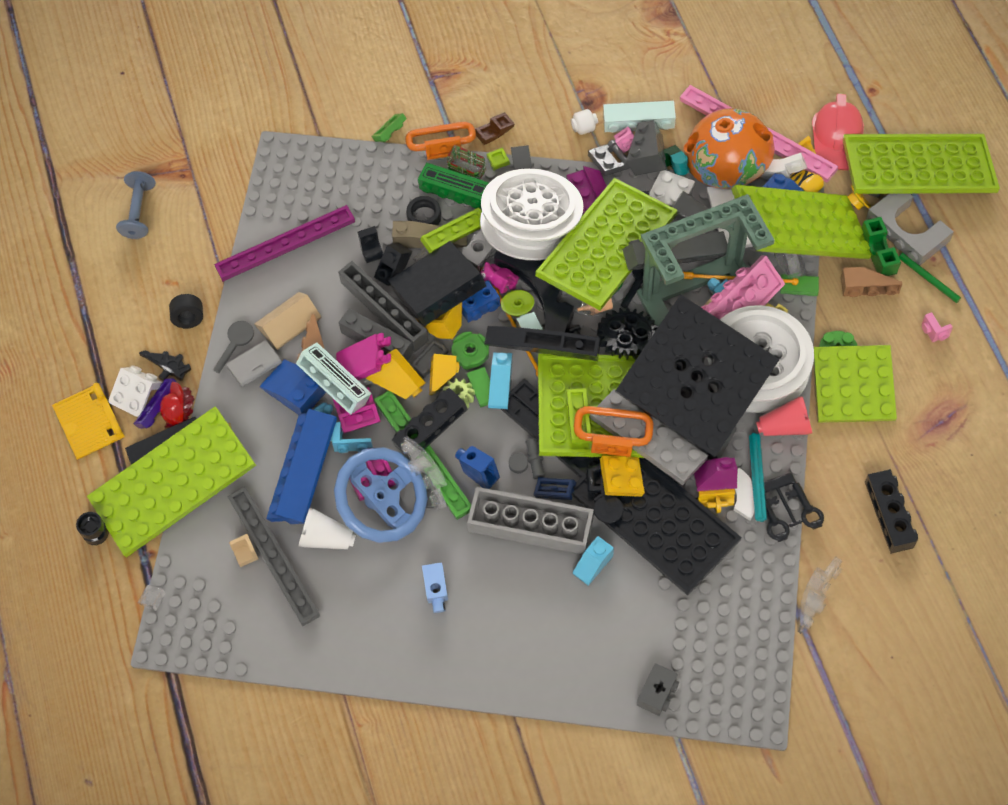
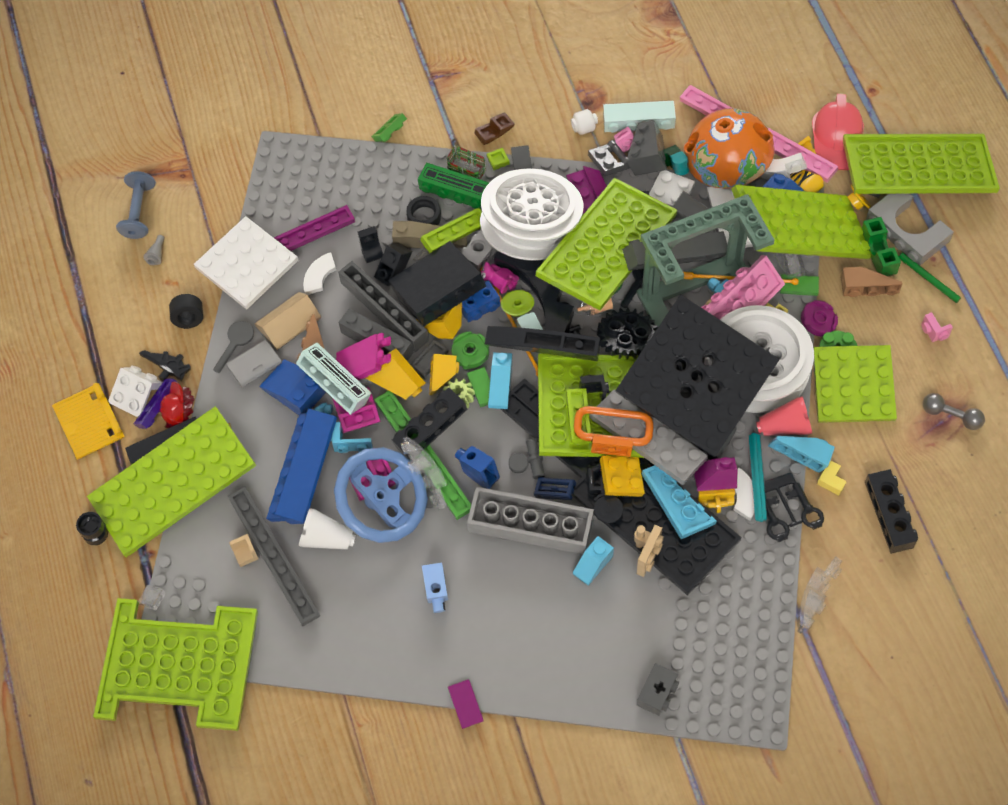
orange bar [405,122,476,160] -> none
none -> lime piece [93,598,258,731]
none -> light grey cone [143,235,164,266]
none -> white plate [194,216,299,310]
none -> white tile [303,252,336,295]
none -> magenta sticker [448,679,484,729]
none -> black bracket [579,375,609,401]
none -> tan plate [634,525,664,577]
none -> medium azure wing [642,465,717,539]
none -> medium azure slope [768,436,835,473]
none -> magenta tile [801,300,838,337]
none -> light yellow piece [817,460,846,496]
none -> flat silver piece [922,393,985,430]

